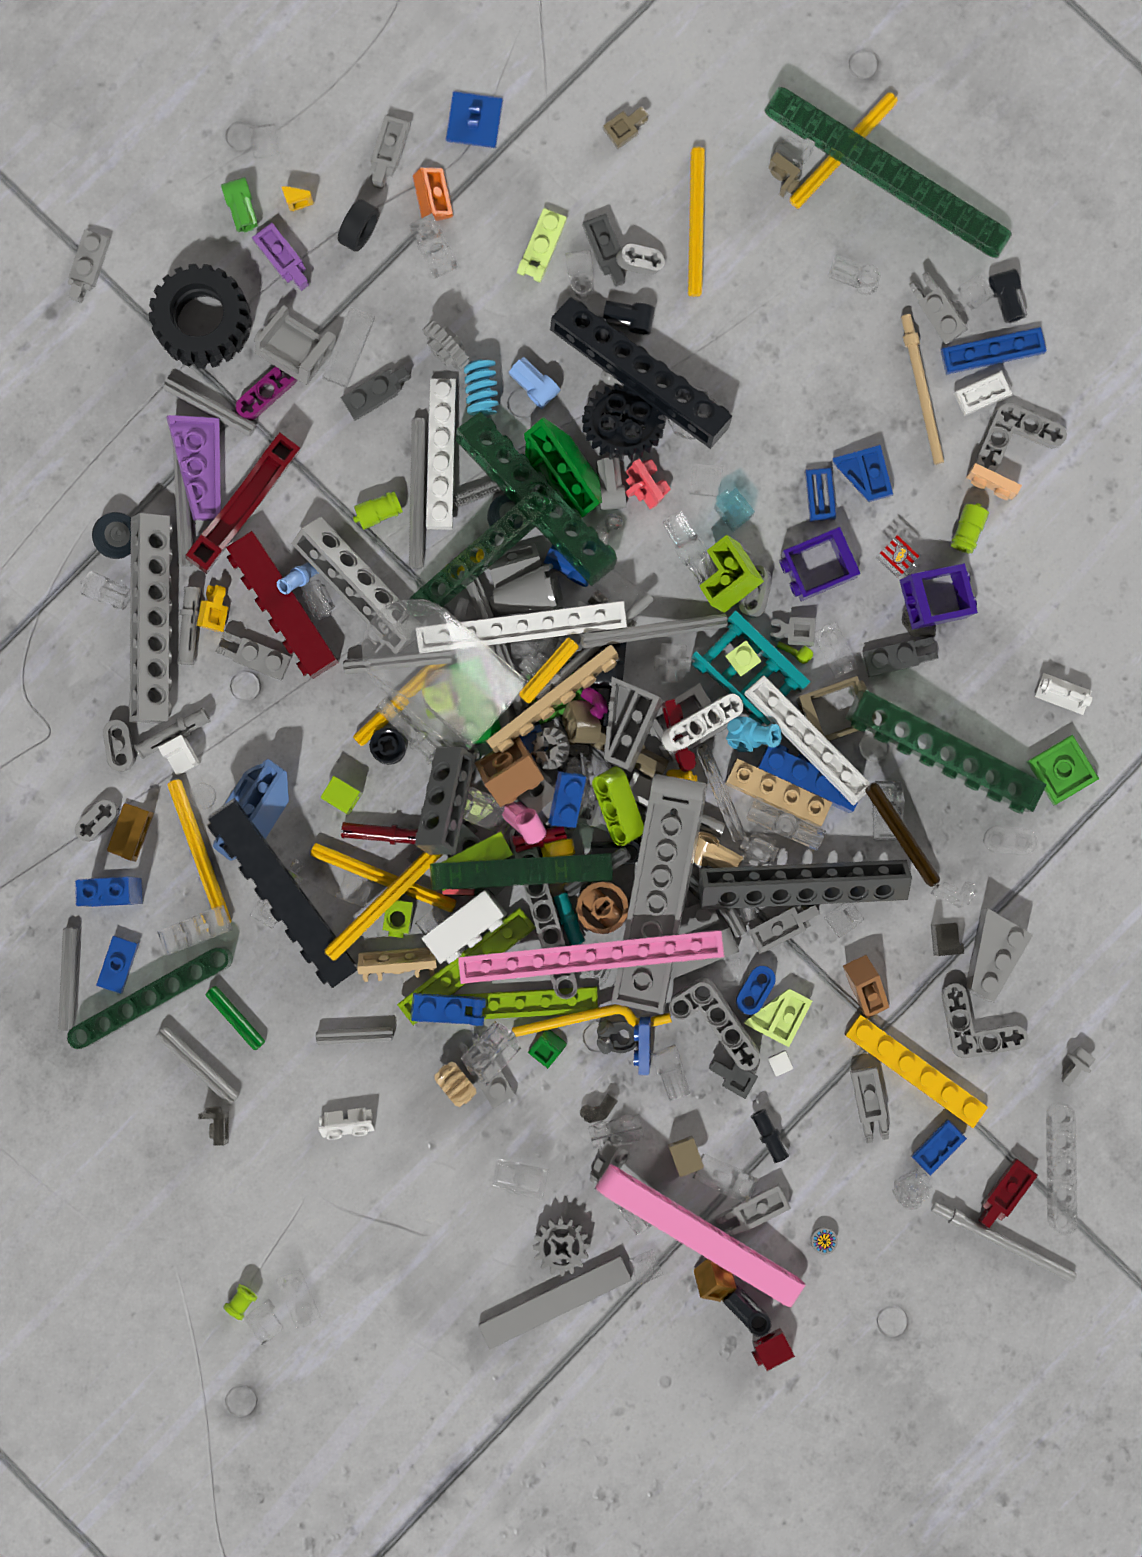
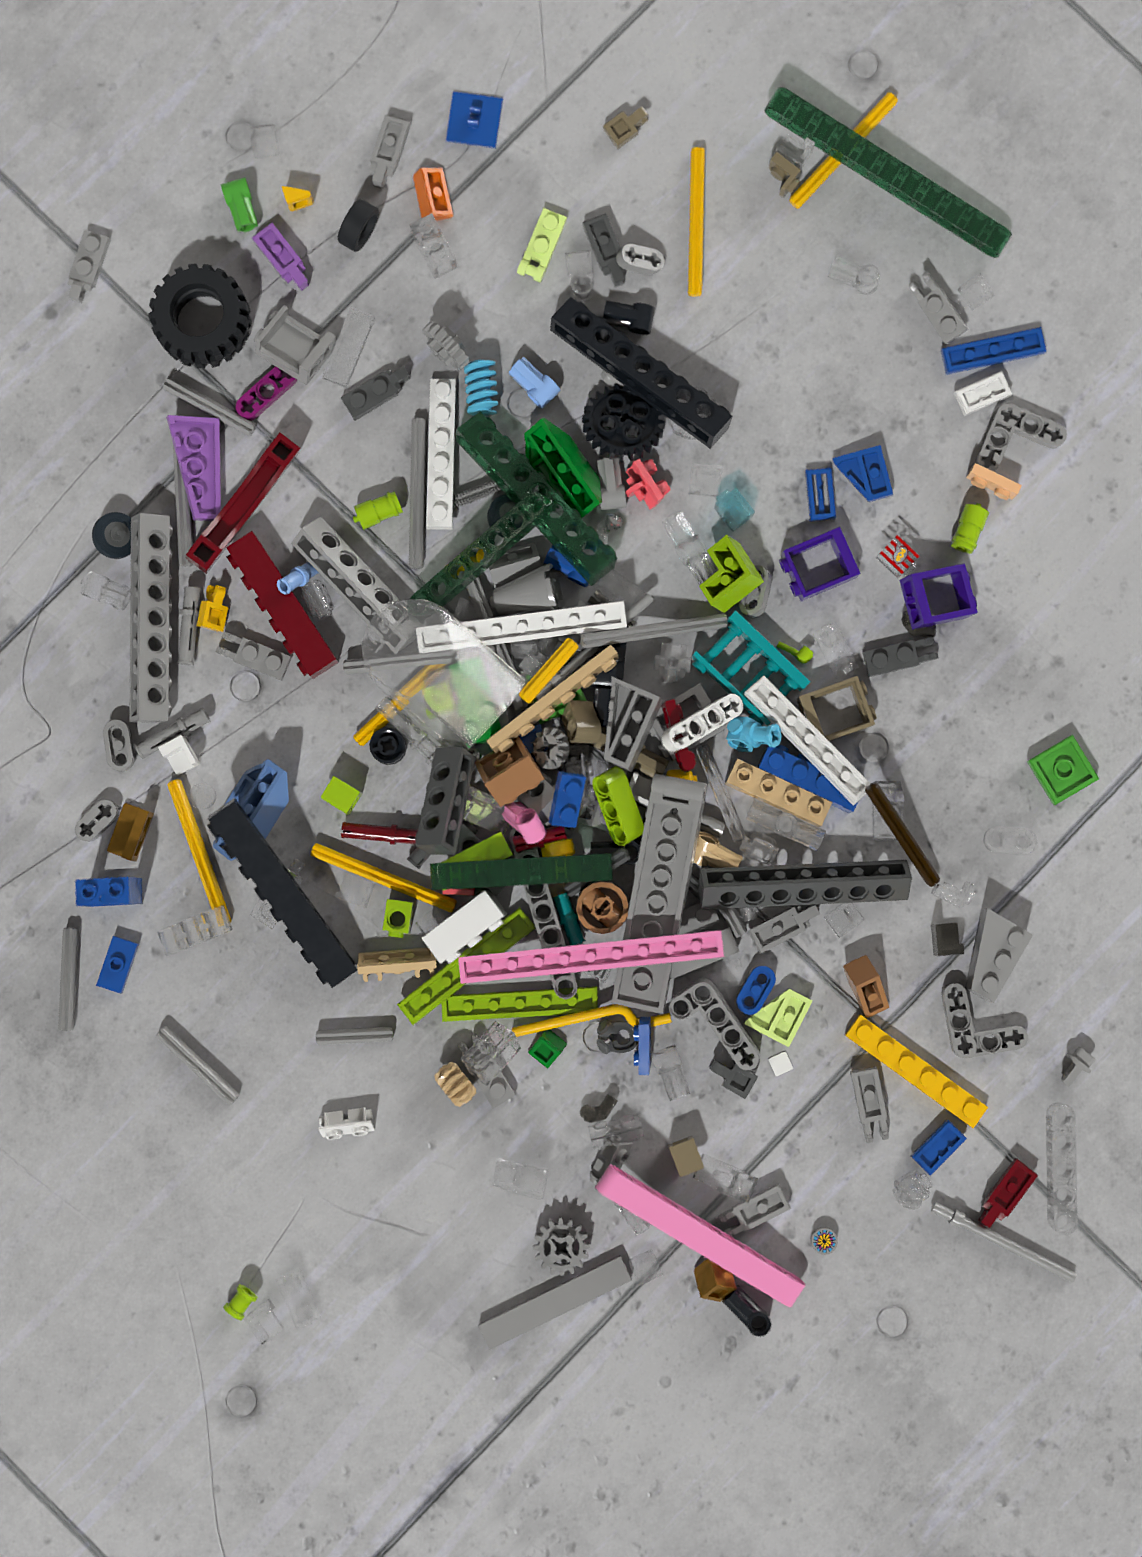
clear green beam [67,947,233,1049] -> none
clear smoke bracket [198,1106,229,1146] -> none
green axle [205,986,265,1050] -> none
yellow axle [324,852,442,960] -> none
blue plate [410,993,486,1026] -> none
magenta arm [581,687,609,719] -> none
yellowish green plate [725,641,762,677] -> none
black pin [750,1109,789,1163] -> none
dark red brick [752,1328,795,1371] -> none
light grey plate [770,617,816,646] -> none
clear green brick [845,690,1047,814] -> none
tan bar [901,314,944,465] -> none
black piece [989,269,1027,323] -> none
white hinge [1035,673,1093,715] -> none

